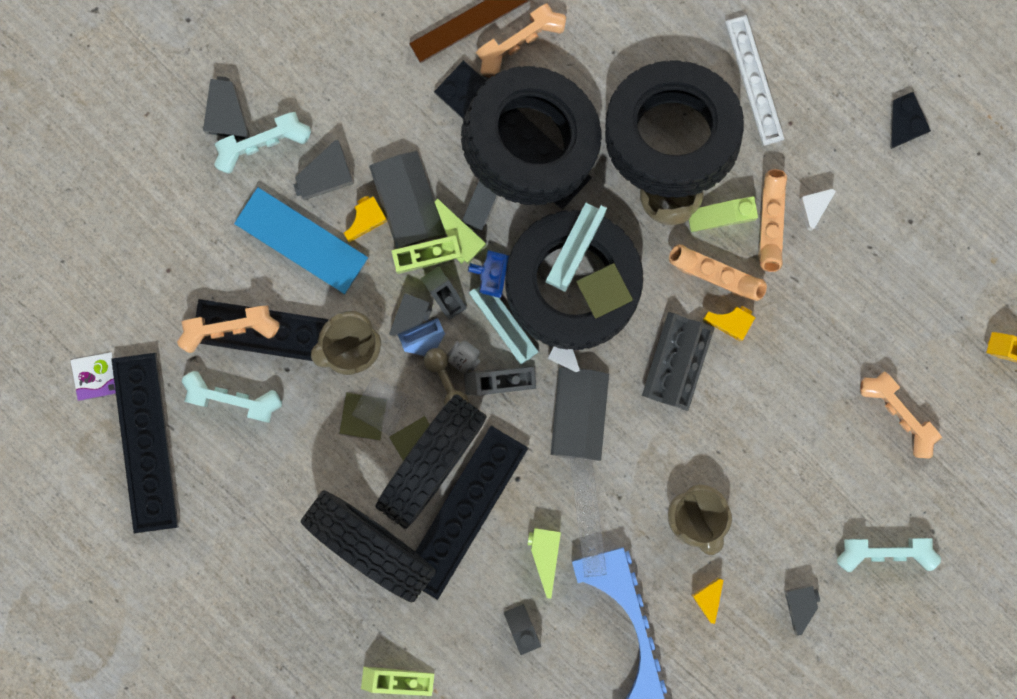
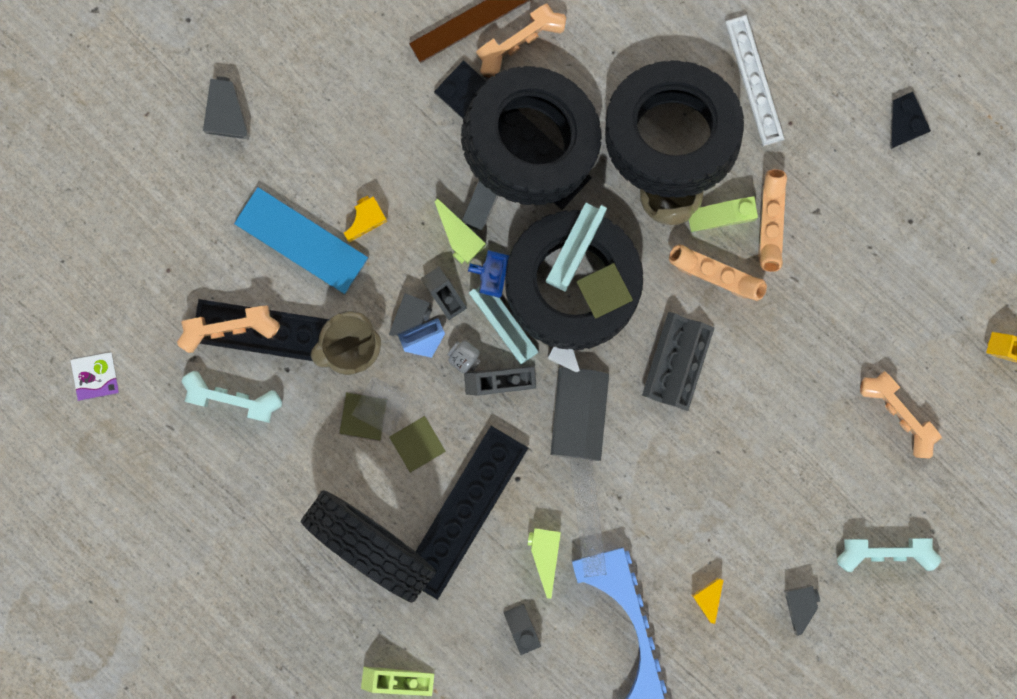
black plate [111,353,179,534] -> none
light aqua plate [214,112,311,174] -> none
dark grey slope [293,140,354,201] -> none
dark grey slope [369,151,445,249] -> none
black tyre [375,394,487,529] -> none
yellowish green slope [391,235,461,274] -> none
dark tan piece [424,348,469,406] -> none
dark tan piece [668,484,732,555] -> none
yellow arch [702,306,756,342] -> none
white slope [799,189,836,231] -> none

